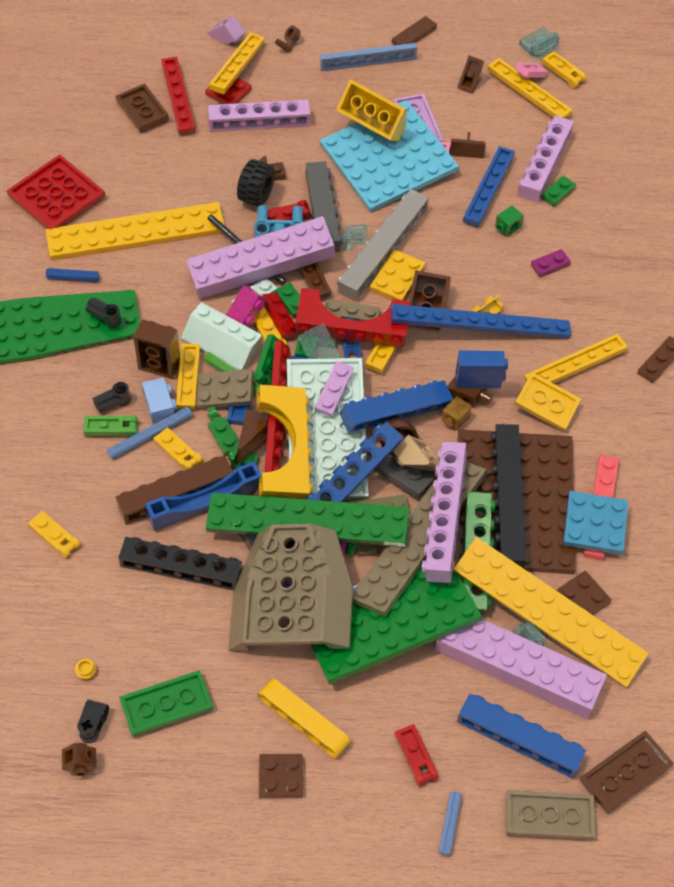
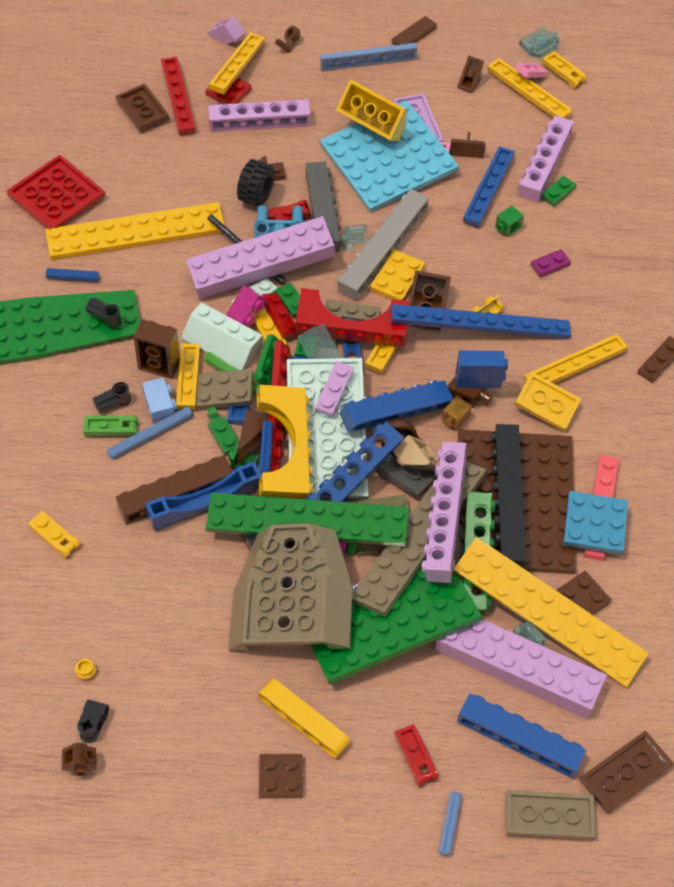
black brick [118,537,243,591] -> none
green plate [119,670,213,737] -> none
yellow plate [153,427,204,470] -> none
reddish brown plate [299,262,331,299] -> none
none -> blue axle [259,421,273,475]

